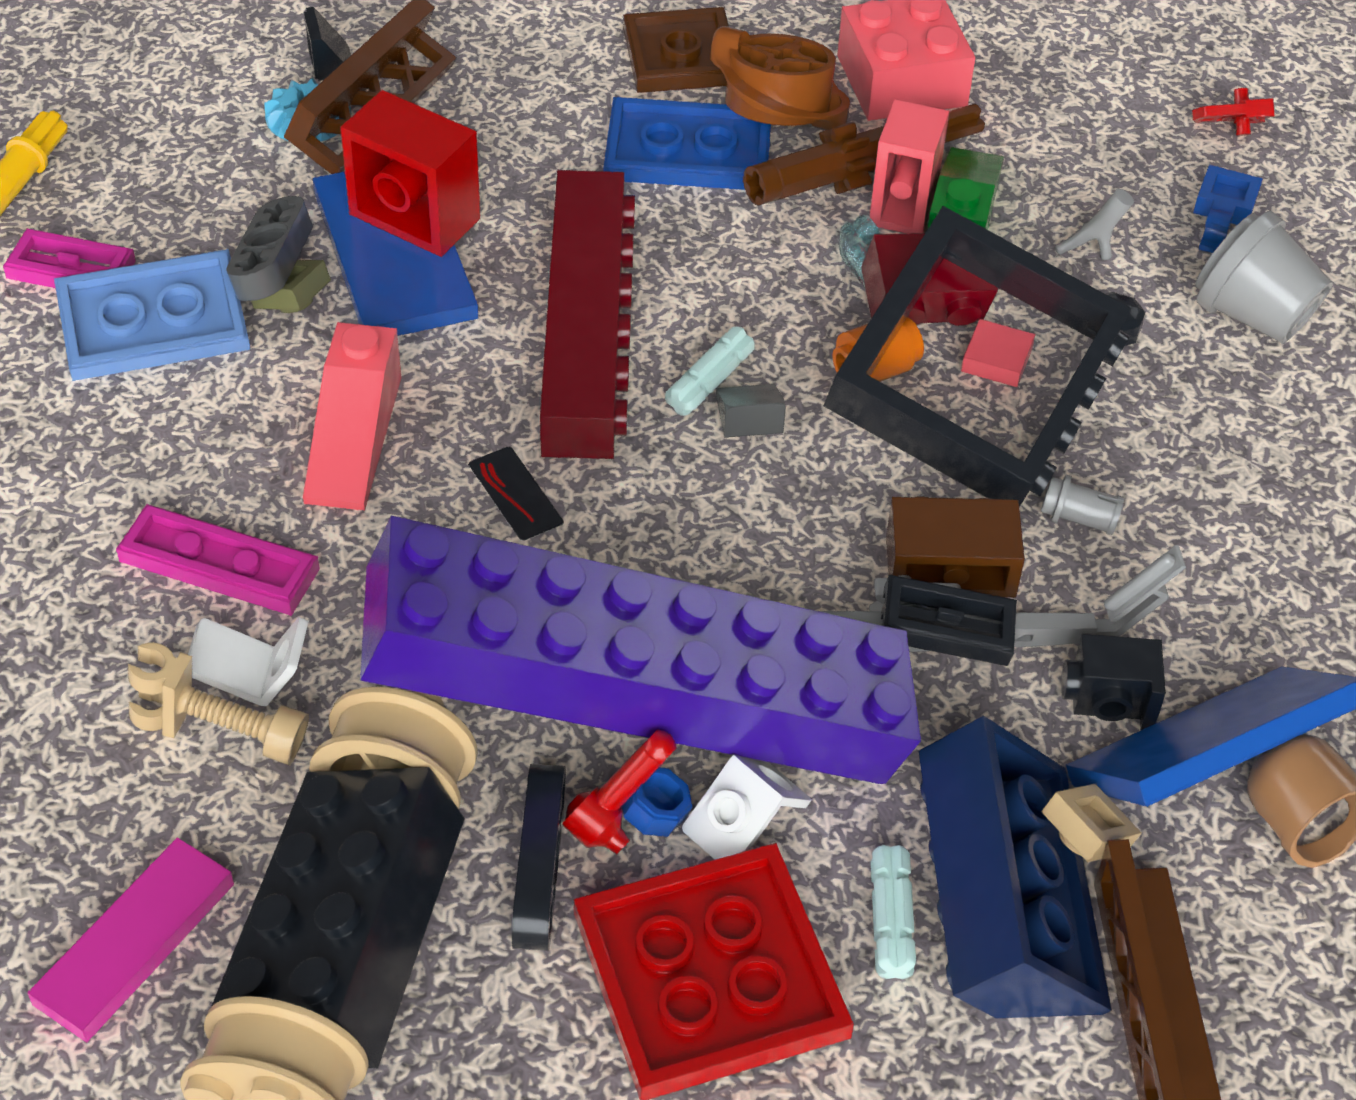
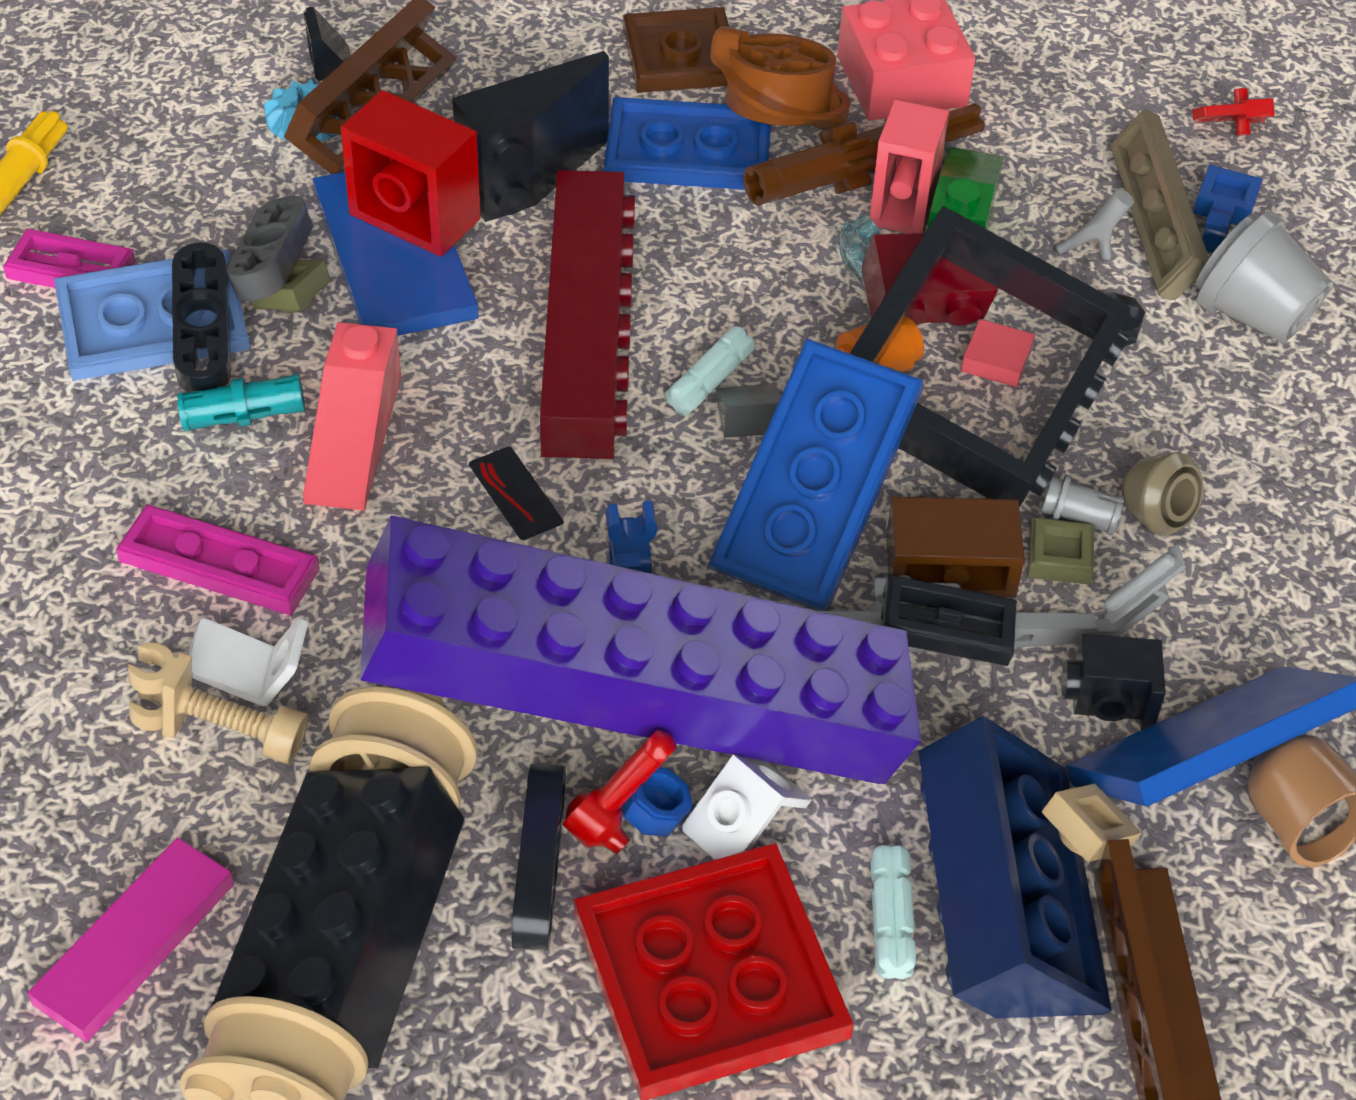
none -> black beam [172,242,231,392]
none -> teal pin [177,373,306,432]
none -> black slope [452,51,609,222]
none -> blue plate [605,501,658,574]
none -> blue tile [708,339,924,611]
none -> olive tile [1027,517,1094,585]
none -> dark tan tile [1111,109,1209,300]
none -> dark tan cone [1122,452,1204,536]

